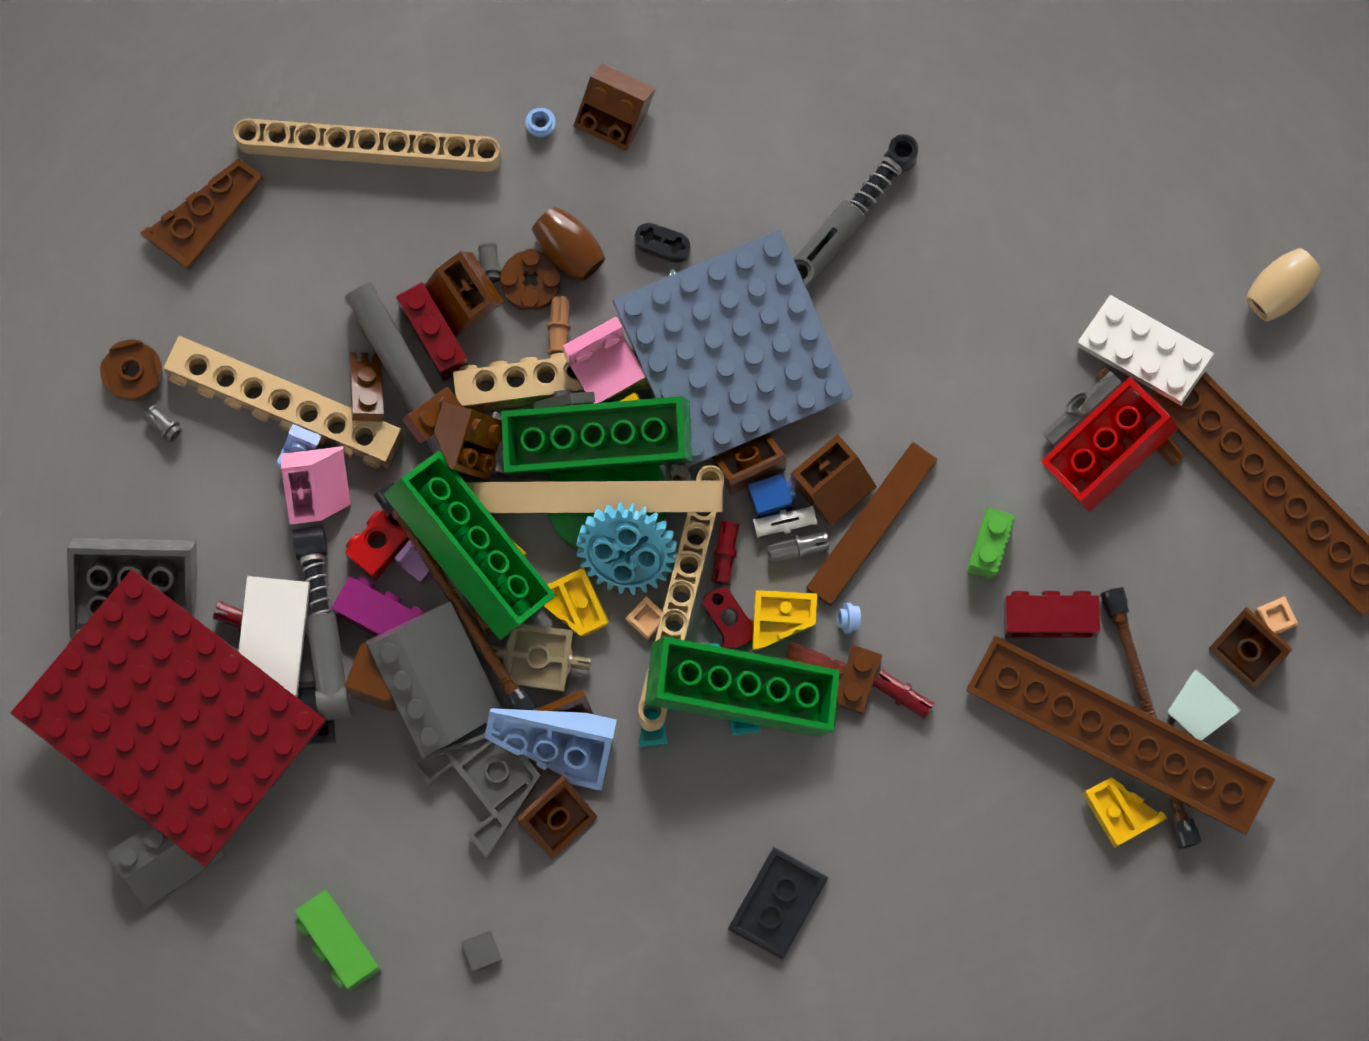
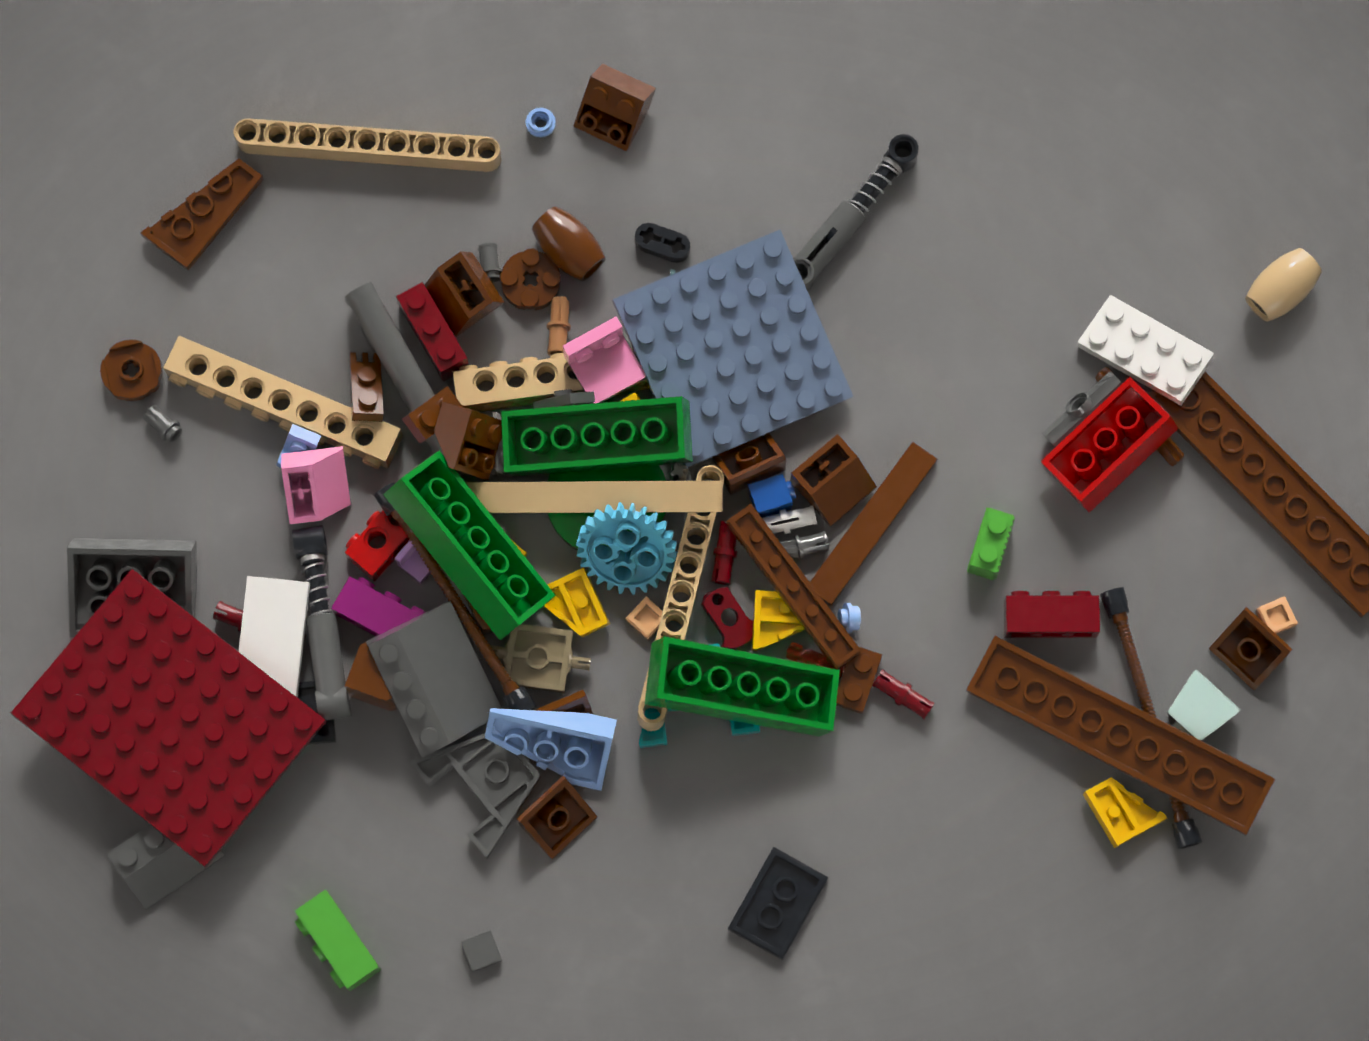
none -> reddish brown tile [725,504,862,670]

